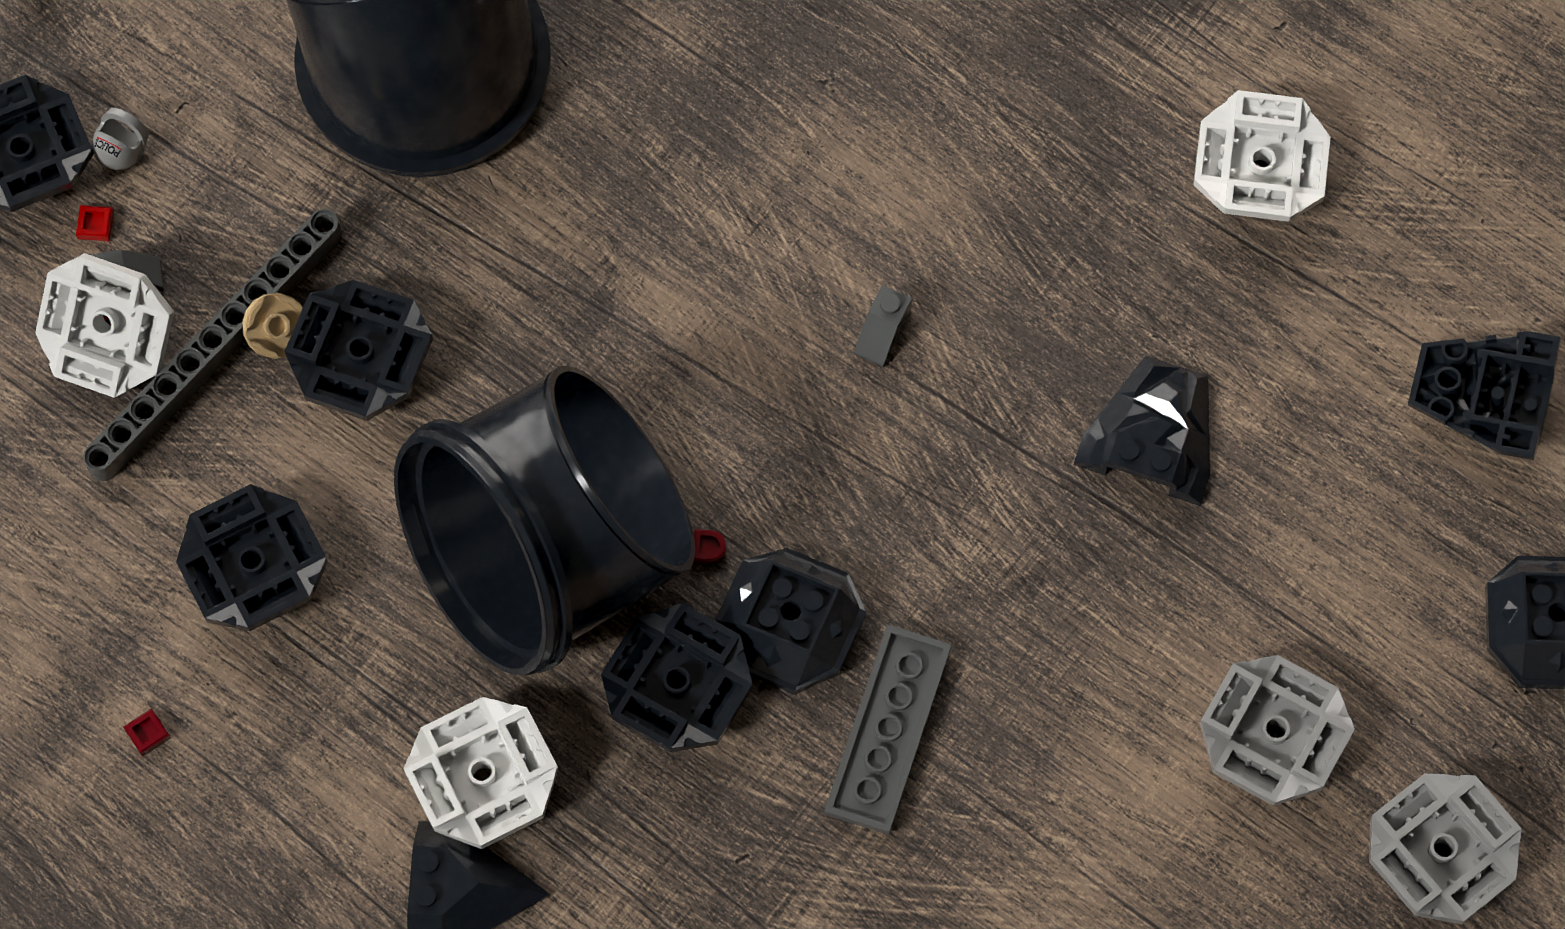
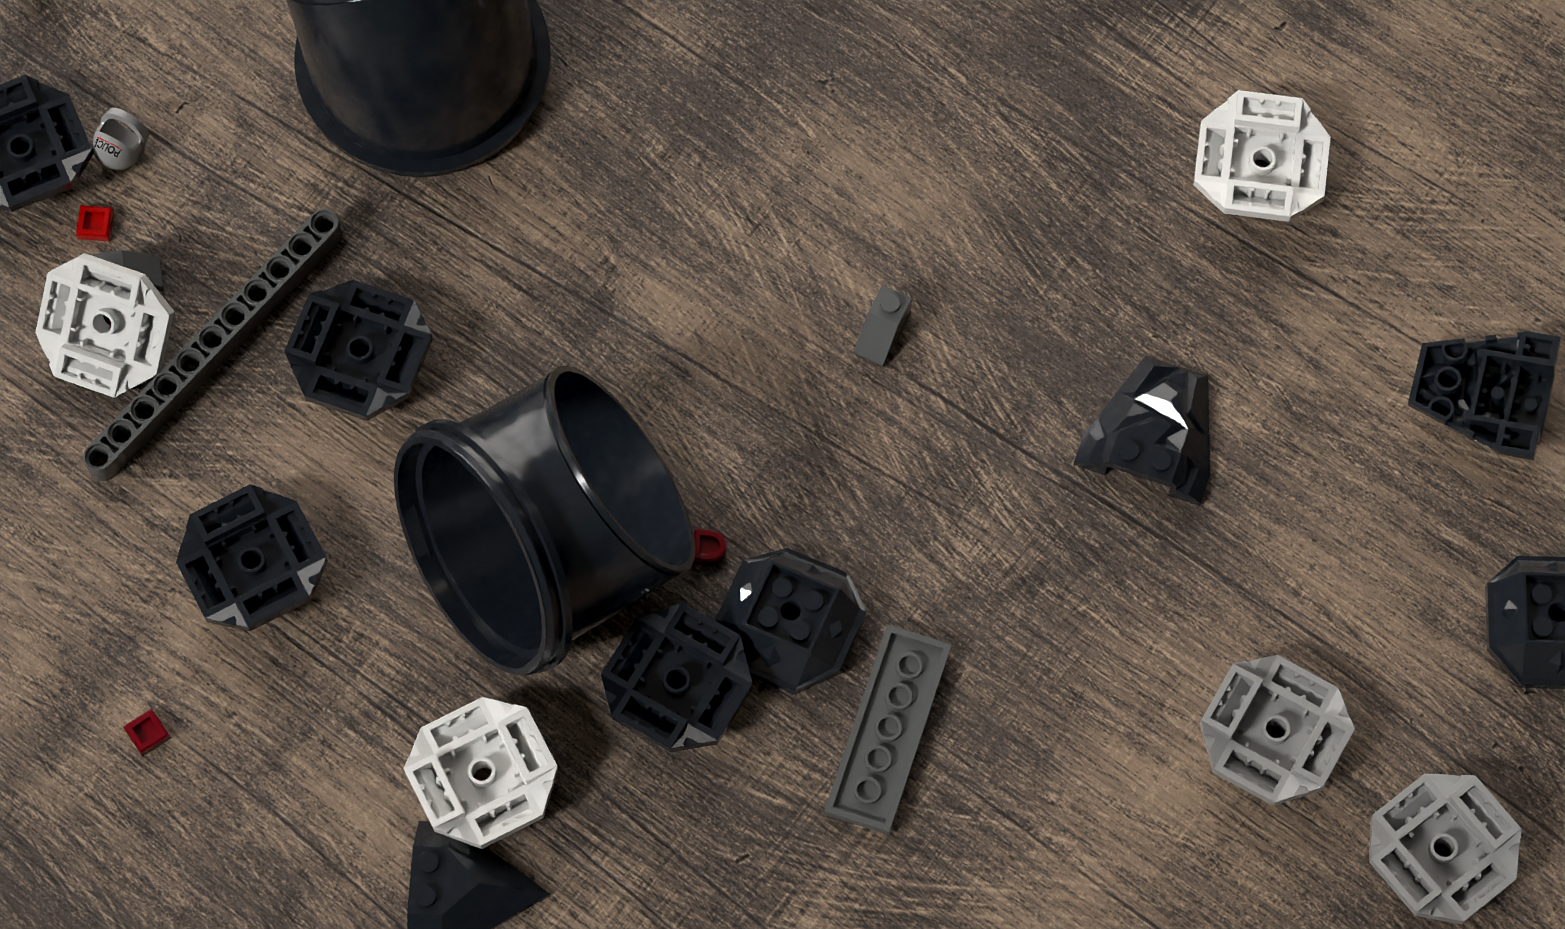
tan tile [242,293,303,359] -> none

